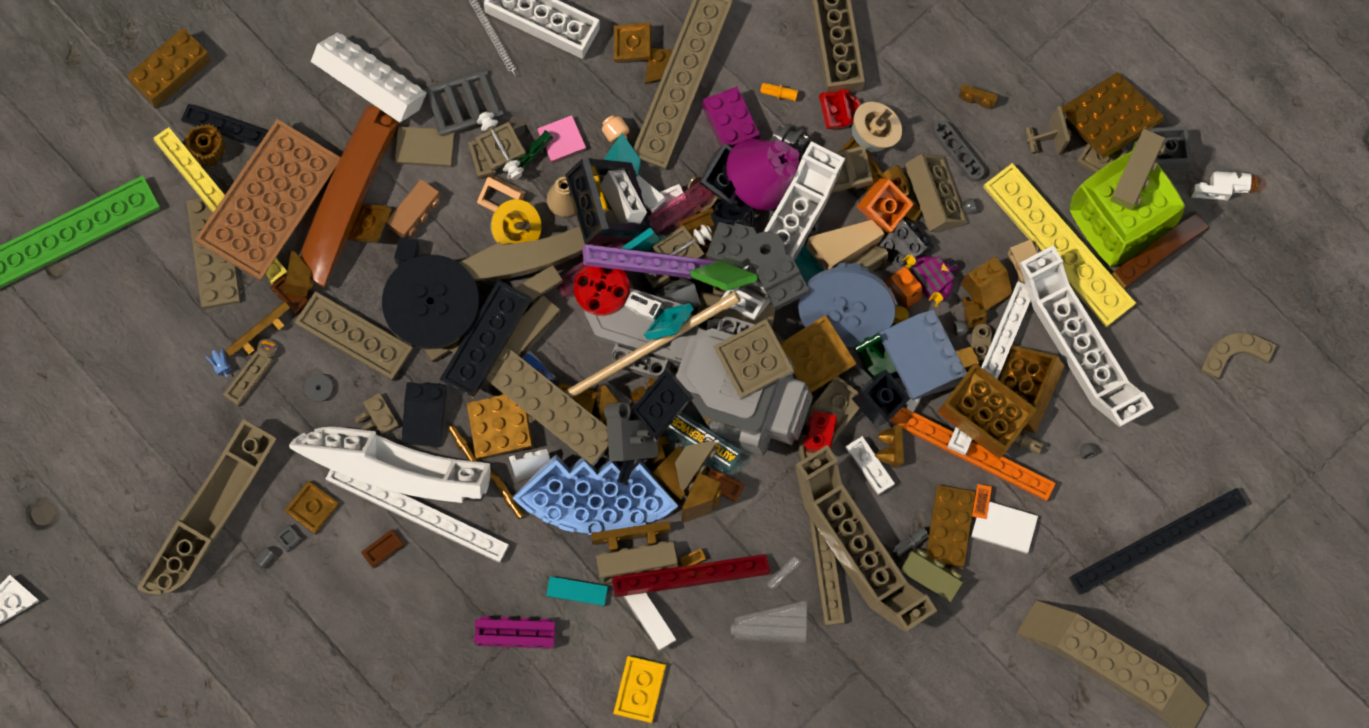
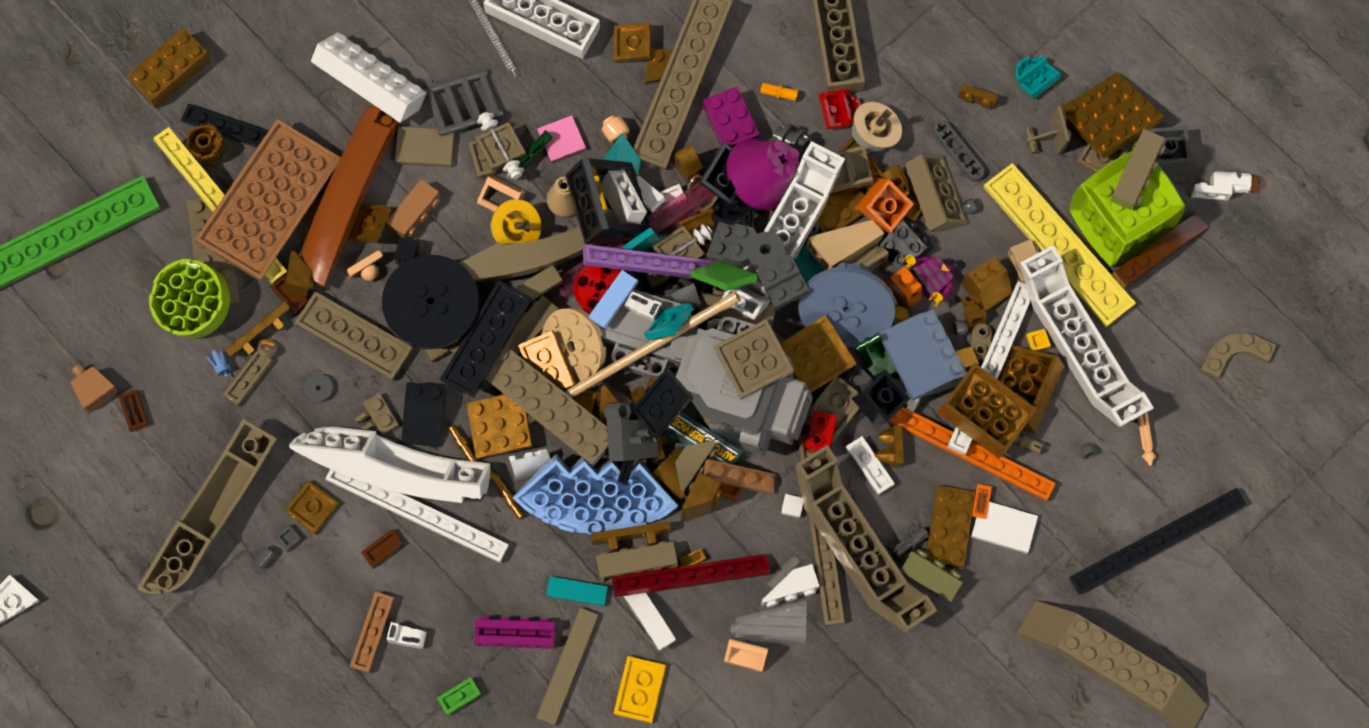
none -> medium nougat torso [71,364,118,413]
none -> reddish brown tile [118,389,149,432]
none -> lime brick [149,259,230,339]
none -> light nougat tile [347,250,383,281]
none -> medium nougat plate [350,592,395,673]
none -> white leg [387,622,427,649]
none -> bright green plate [437,677,481,716]
none -> plate [518,330,576,390]
none -> dark tan tile [536,608,598,726]
none -> tan plate [541,307,606,384]
none -> light blue tile [588,270,638,329]
none -> pearl gold slope [675,144,703,184]
none -> medium nougat plate [704,459,776,494]
none -> light nougat tile [724,639,768,672]
none -> white slope [761,564,819,608]
none -> white tile [781,494,803,518]
none -> pearl gold plate [816,187,864,233]
none -> teal slope [1015,56,1061,99]
none -> yellow plate [1026,329,1051,351]
none -> light nougat wheel [1138,413,1156,466]

